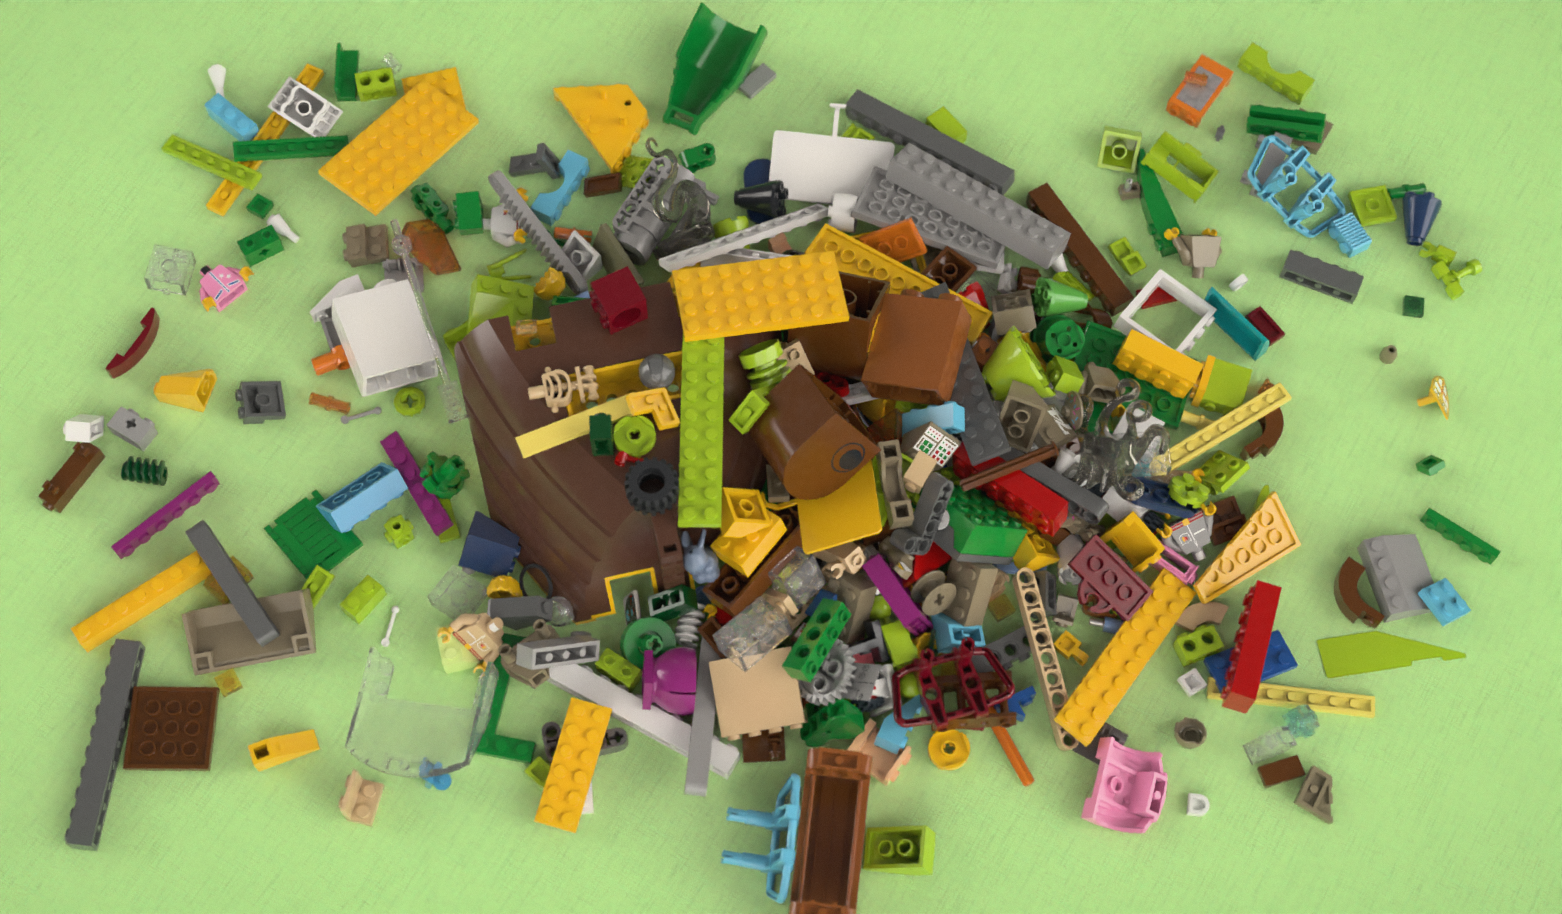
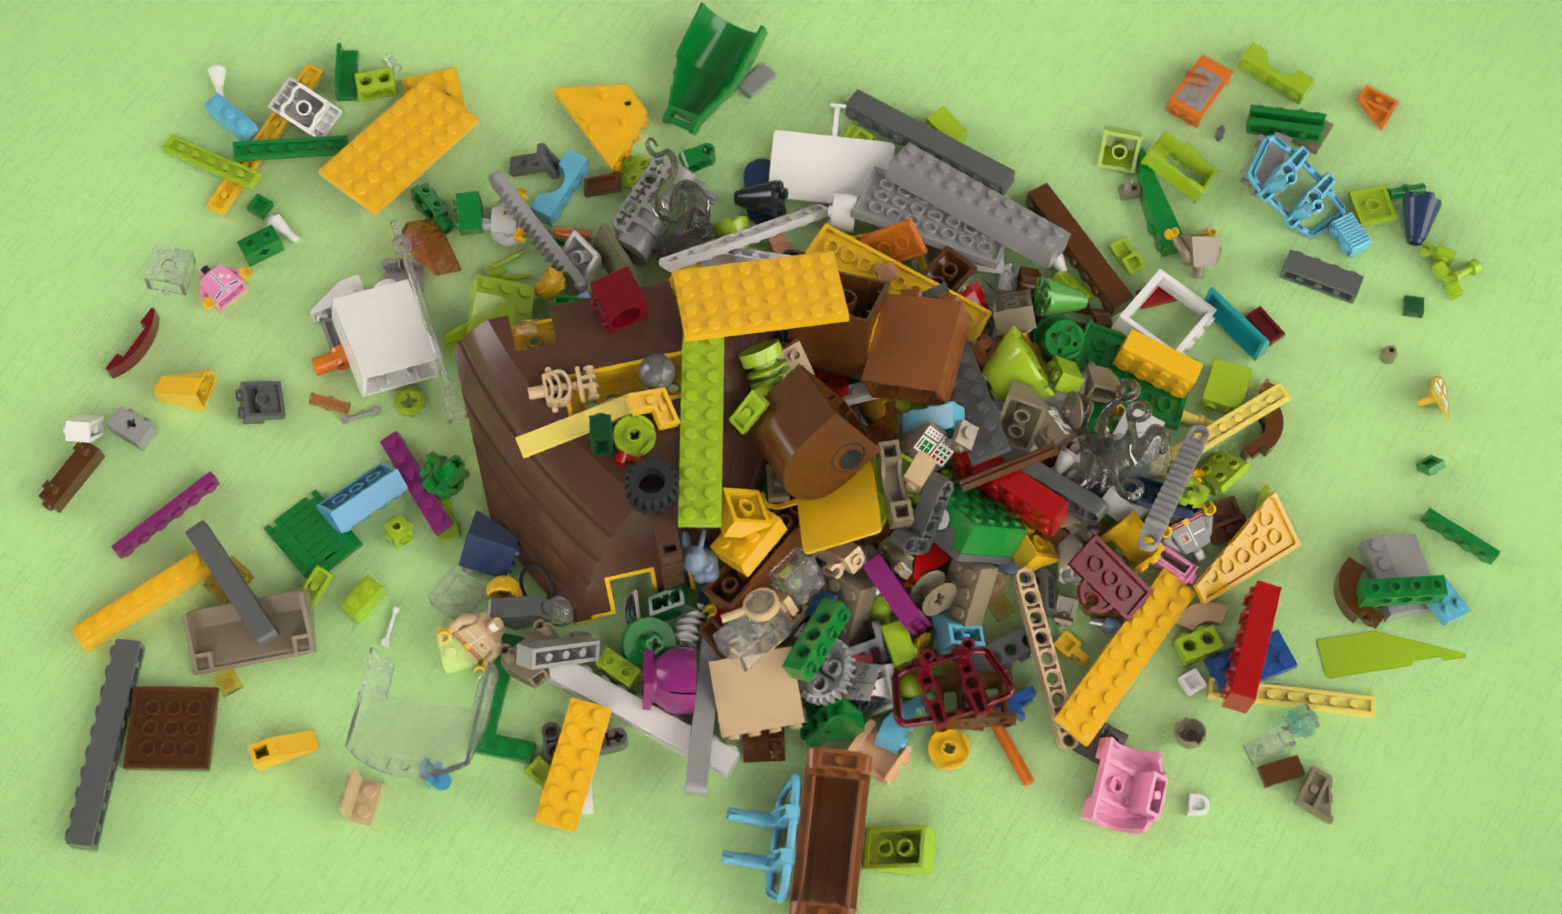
dark green piece [121,456,168,486] -> none
dark tan plate [342,224,389,267] -> none
yellow plate [1189,355,1216,407] -> none
white tile [1229,274,1248,291] -> none
none -> piece [721,588,780,623]
none -> nougat slope [875,261,899,282]
none -> dark tan bracket [944,419,979,453]
none -> light grey gear [1137,425,1209,552]
none -> orange wing [1356,84,1399,131]
none -> green brick [1356,575,1448,607]

